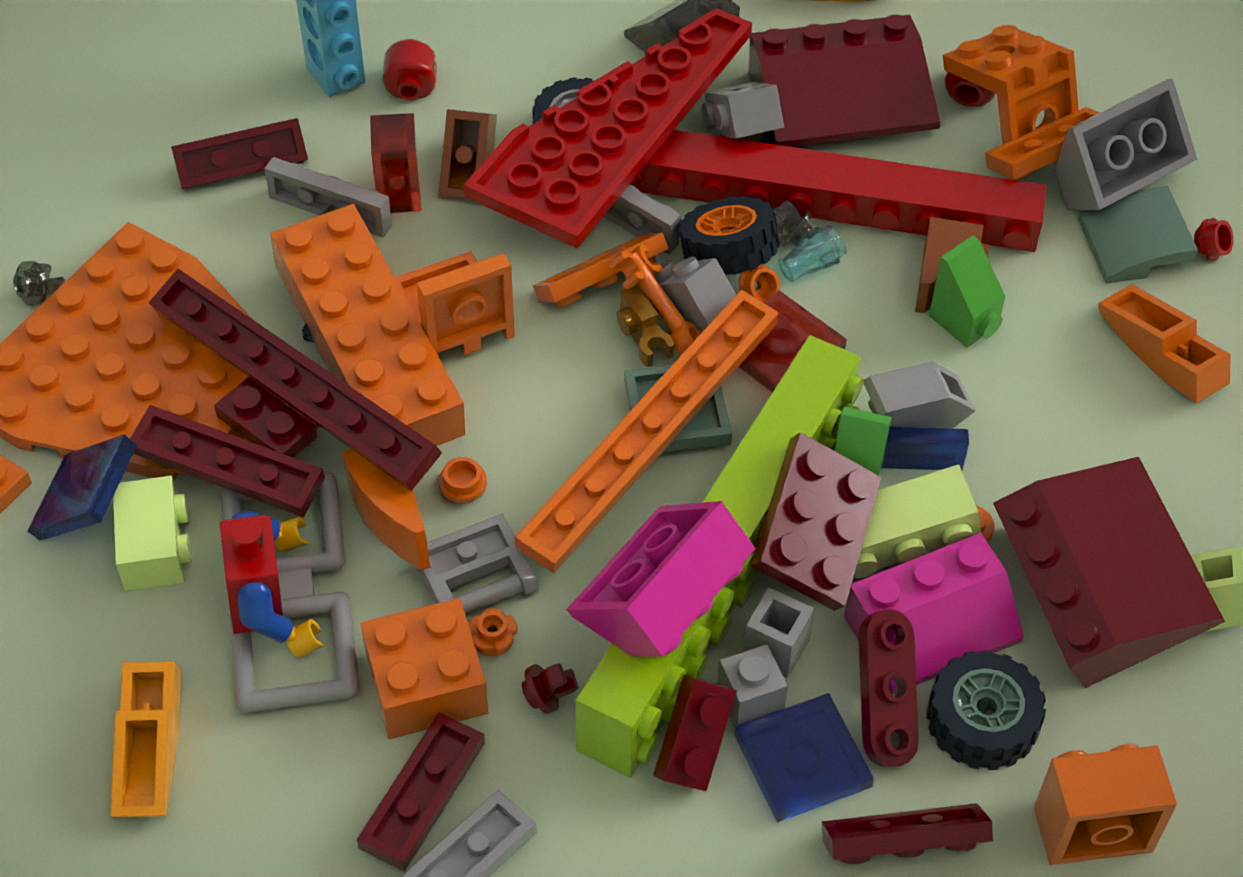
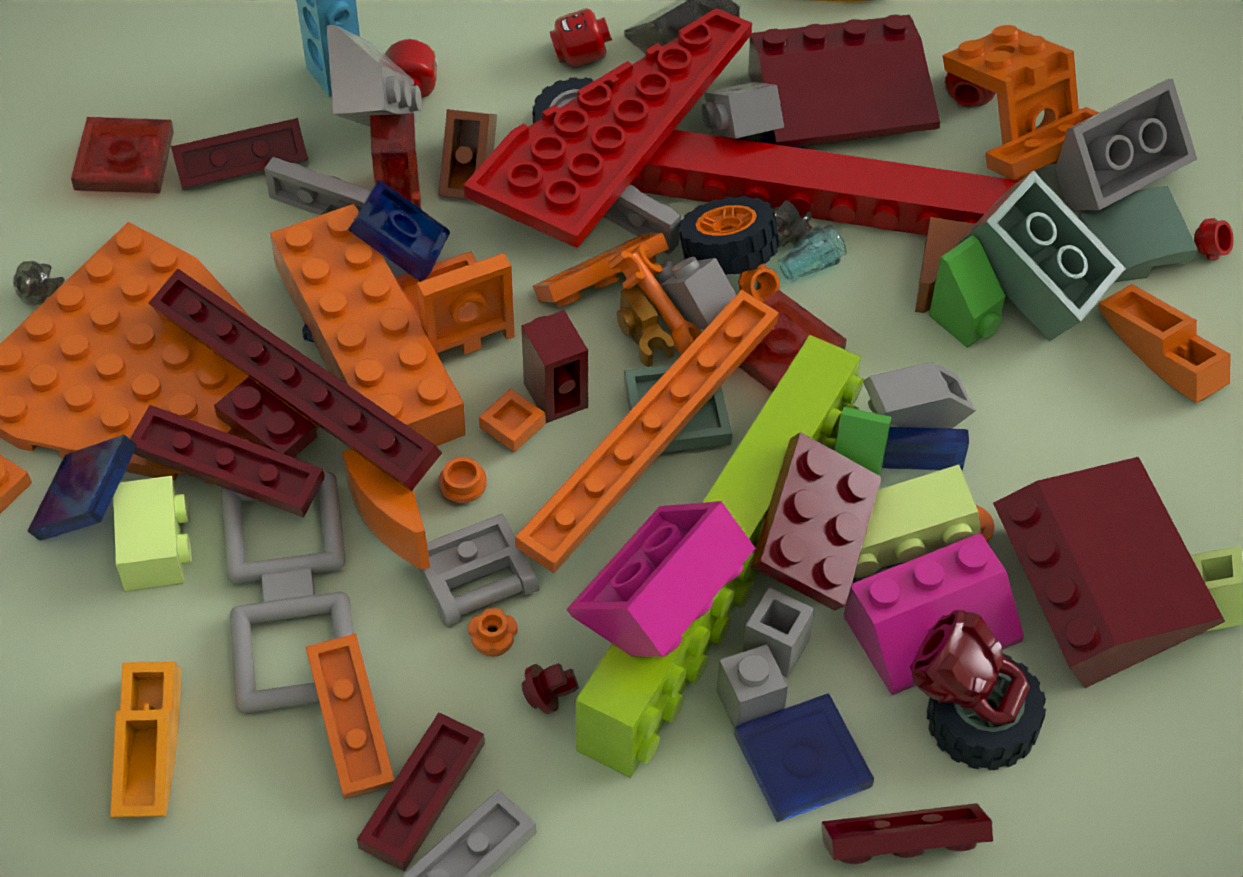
torso [219,511,323,658] -> none
orange brick [360,598,488,740] -> none
dark red plate [653,674,737,791] -> none
dark red plate [858,609,919,767] -> none
orange brick [1033,744,1177,865] -> none
none -> clear red plate [71,117,174,194]
none -> orange plate [305,633,395,800]
none -> light grey slope [327,25,422,126]
none -> clear blue tile [348,180,450,282]
none -> orange plate [479,388,546,453]
none -> dark red brick [521,310,588,423]
none -> red head [549,8,612,68]
none -> dark red piece [910,610,1030,725]
none -> sand green brick [957,170,1126,341]

